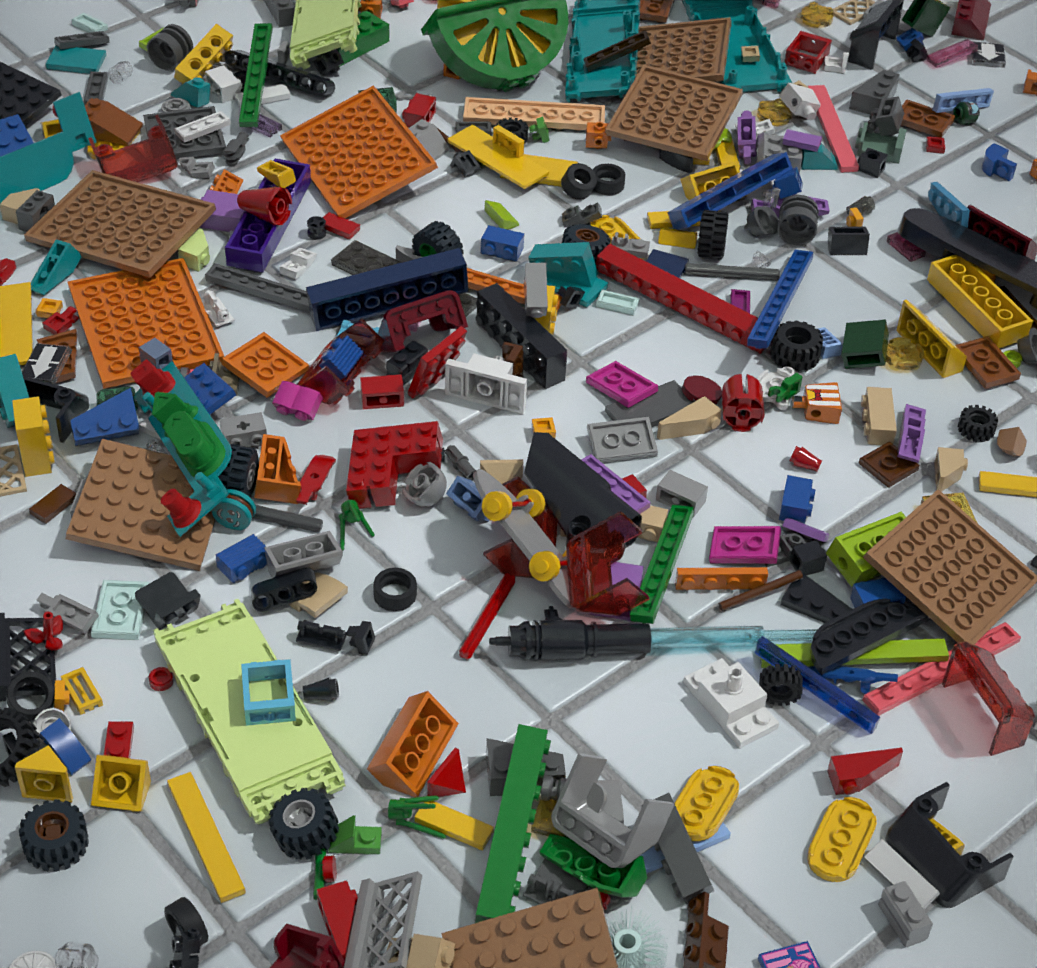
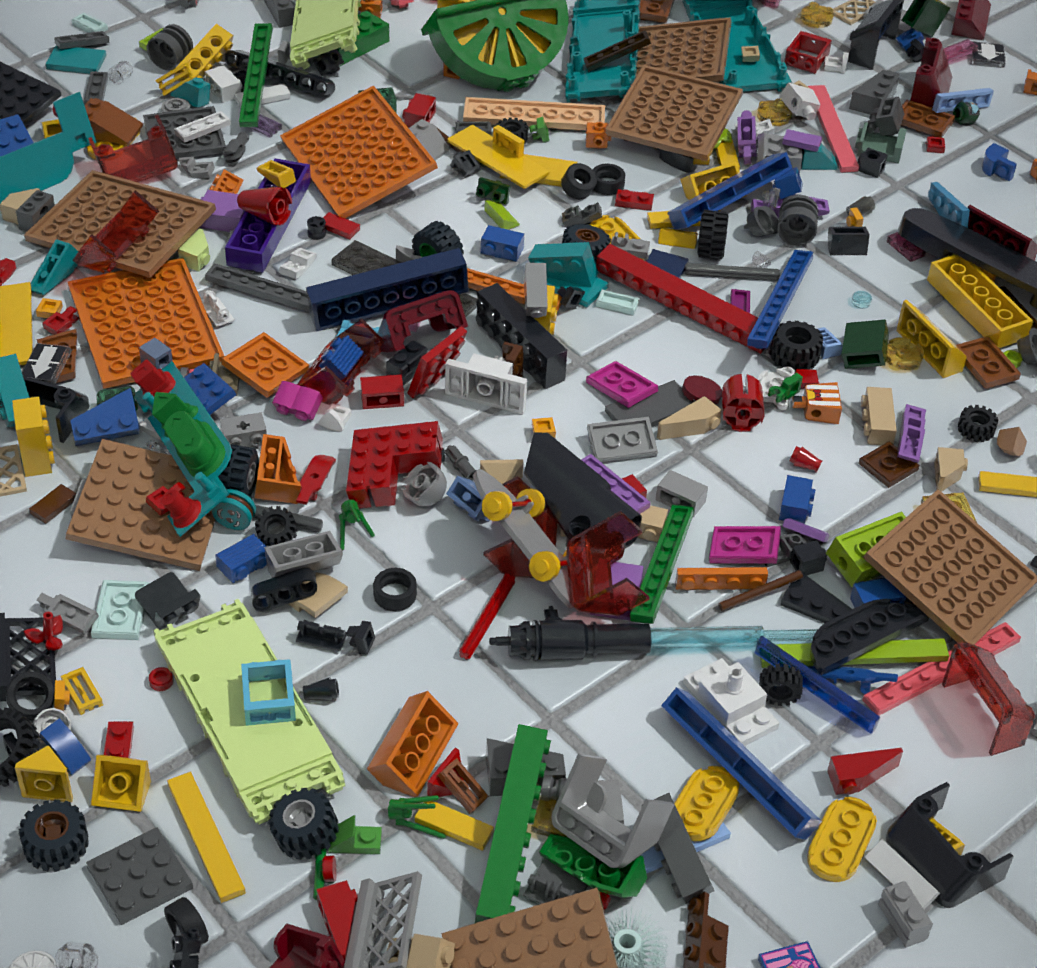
none -> clear red windscreen [72,190,160,273]
none -> dark grey plate [86,827,193,925]
none -> red plate [146,482,186,516]
none -> yellow tile [155,63,194,96]
none -> black tyre [255,506,298,546]
none -> white tile [319,403,352,432]
none -> dark orange tile [437,758,489,814]
none -> dark green hips [476,177,511,205]
none -> red plate [615,189,654,211]
none -> blue brick [661,687,822,840]
none -> red tile [796,369,819,388]
none -> clear light blue tile [851,291,872,309]
none -> dark red windscreen [910,38,952,108]

